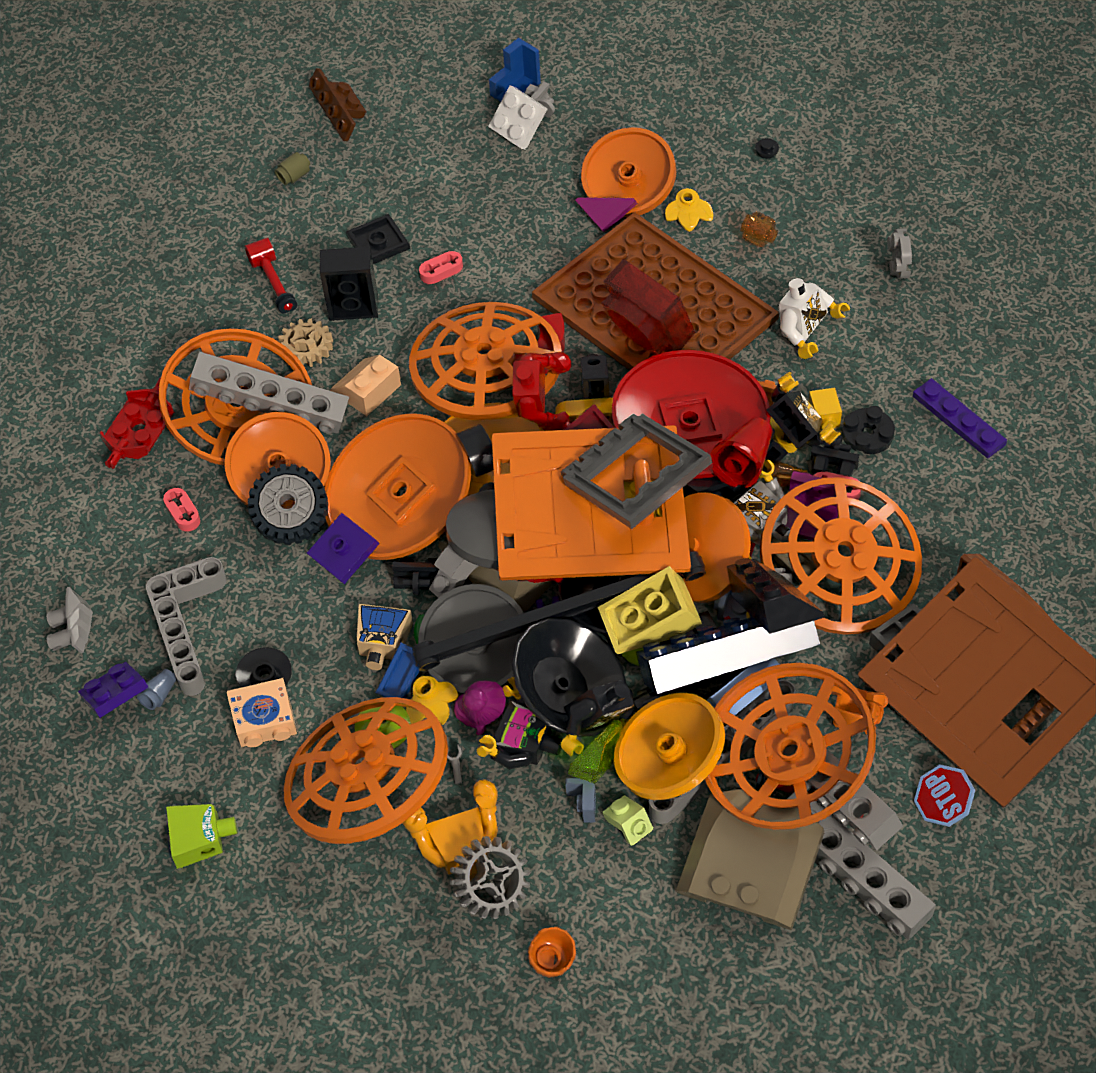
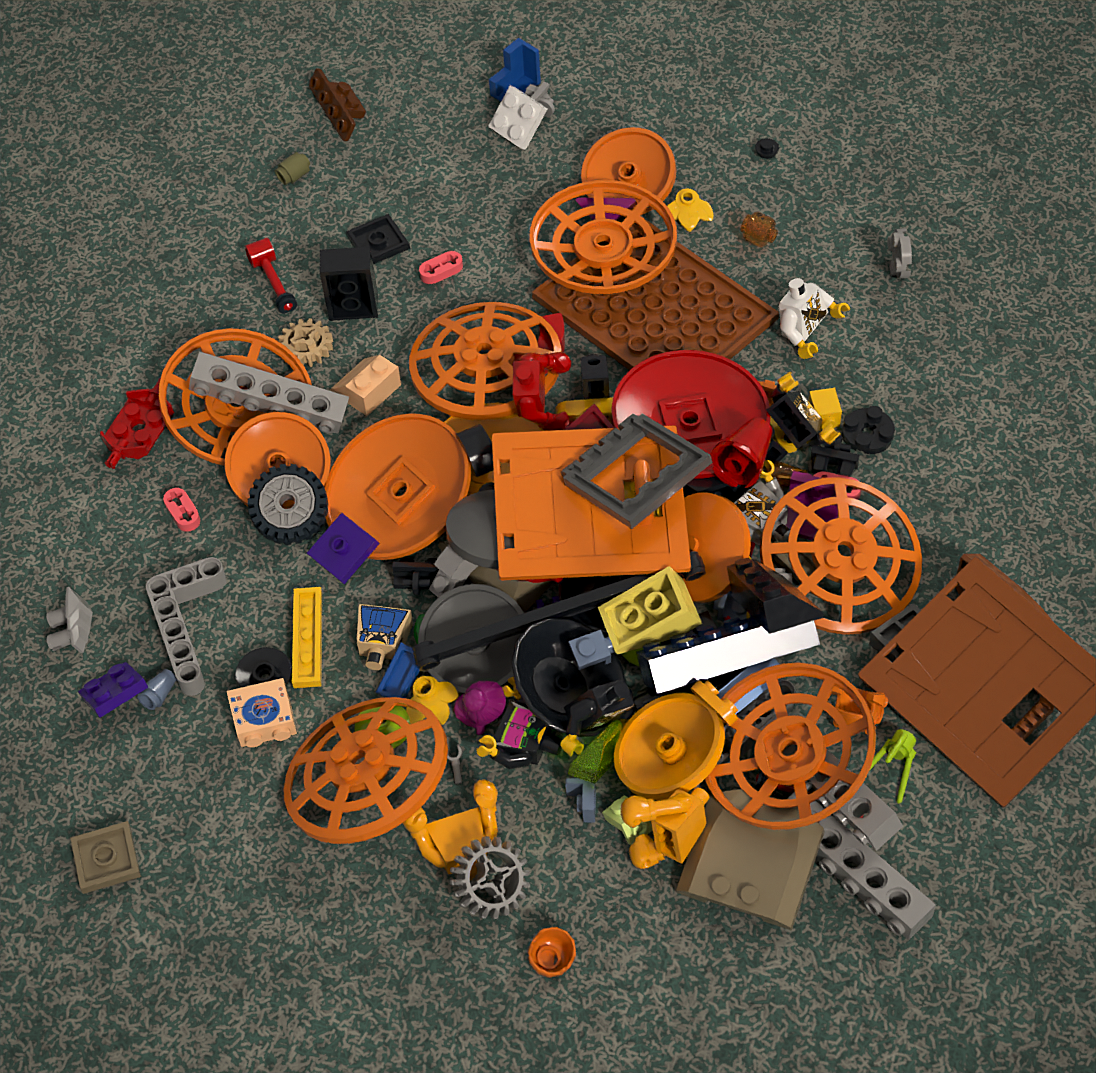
lime torso [166,804,238,868] -> none
clear red container [601,258,696,355] -> none
dark purple plate [912,378,1007,459] -> none
piece [914,765,975,827] -> none
none -> dark tan plate [70,821,141,894]
none -> yellow plate [292,587,322,688]
none -> orange dish [530,180,677,294]
none -> sand blue bracket [569,630,614,670]
none -> light orange torso [620,787,709,869]
none -> light orange plate [690,680,738,727]
none -> lime plant [859,729,916,804]

